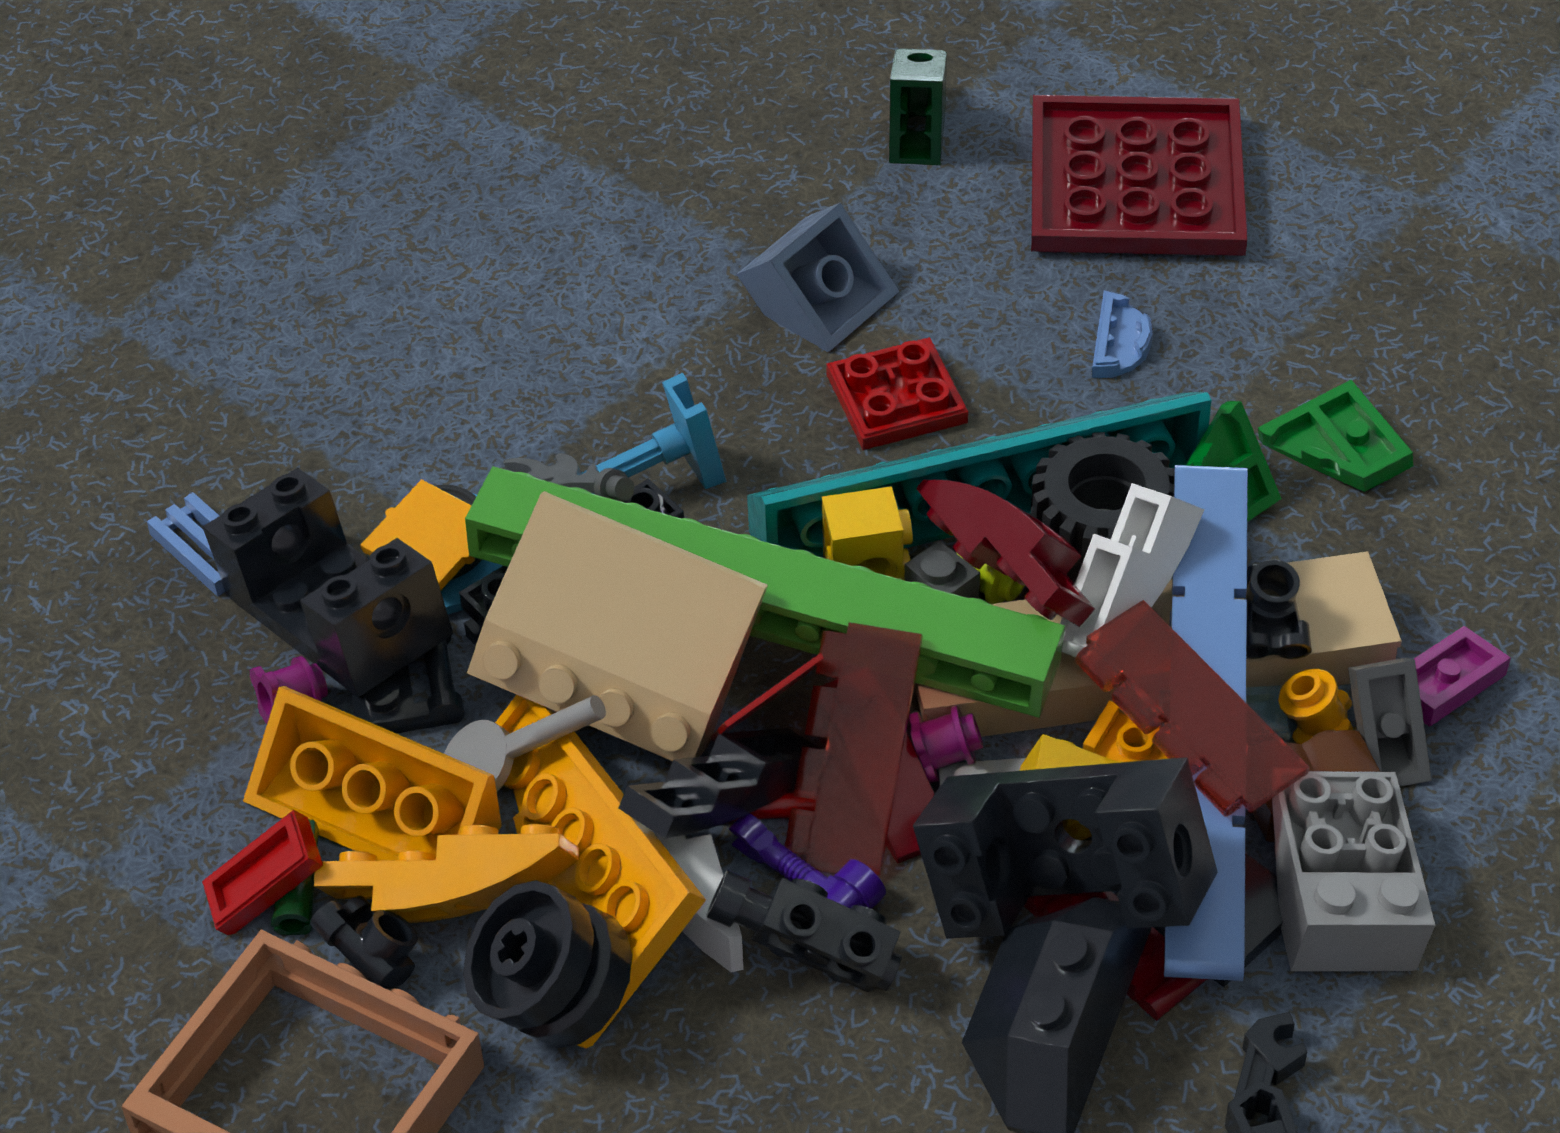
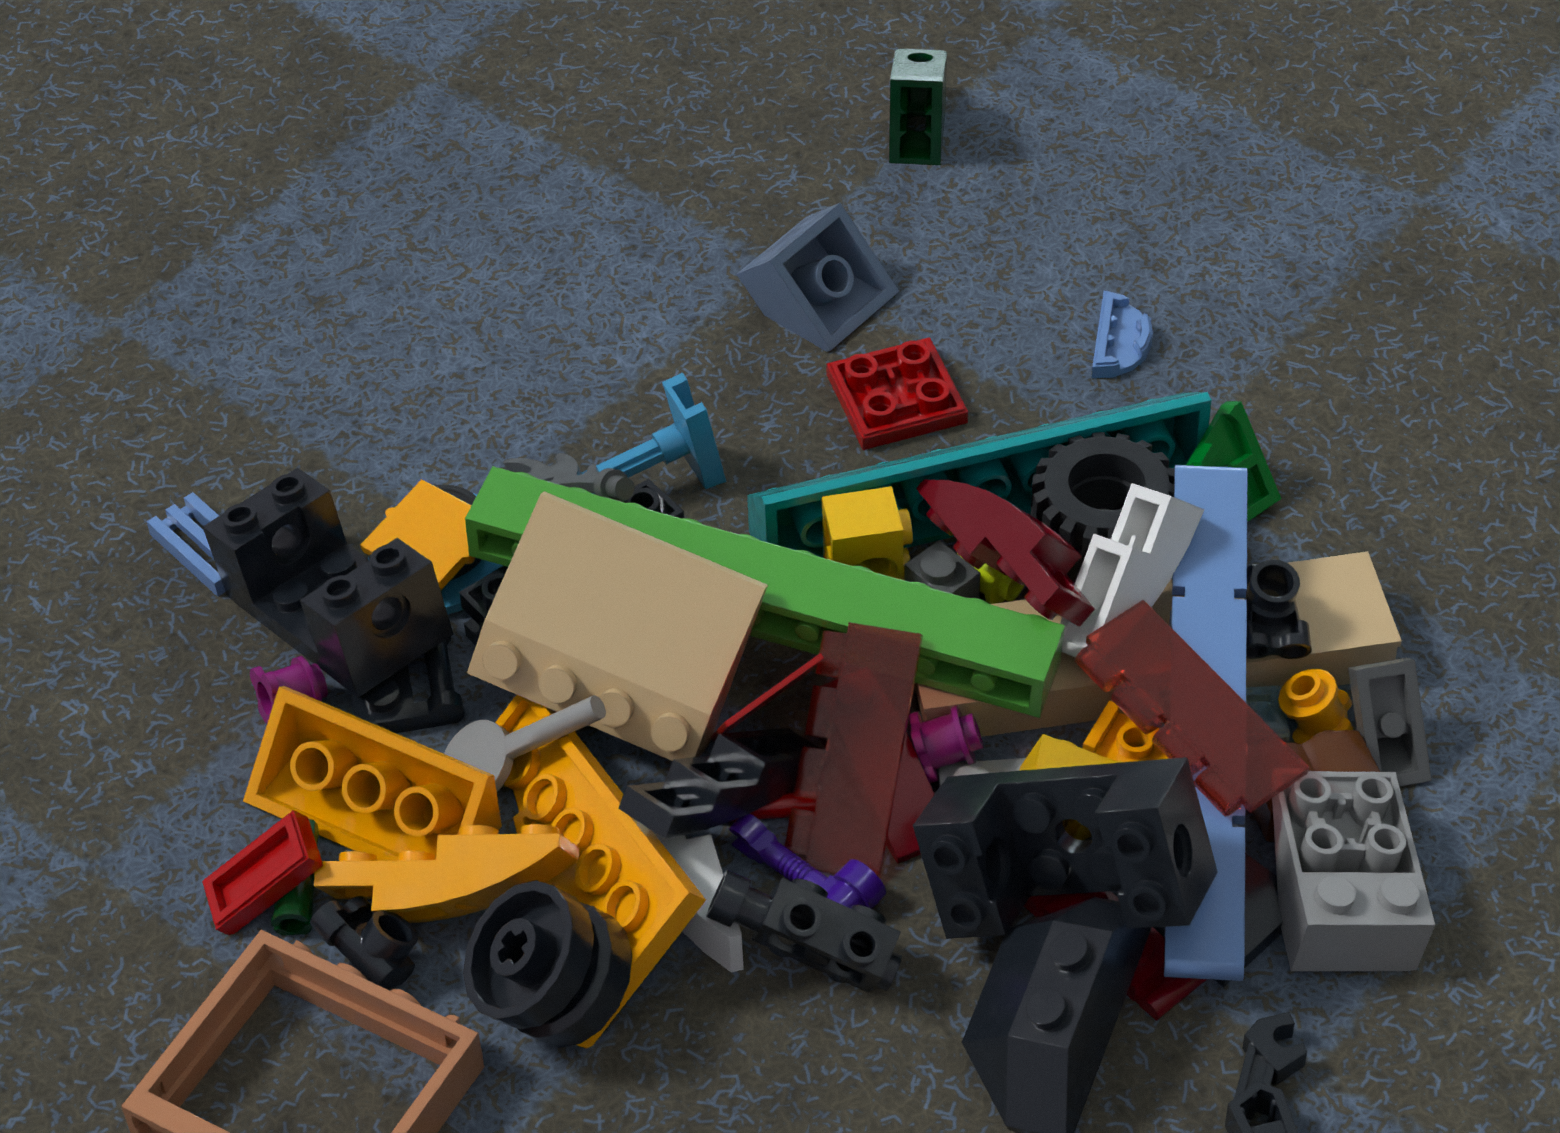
dark red plate [1031,95,1247,256] -> none
green wing [1258,380,1414,492] -> none
magenta plate [1414,626,1511,727] -> none

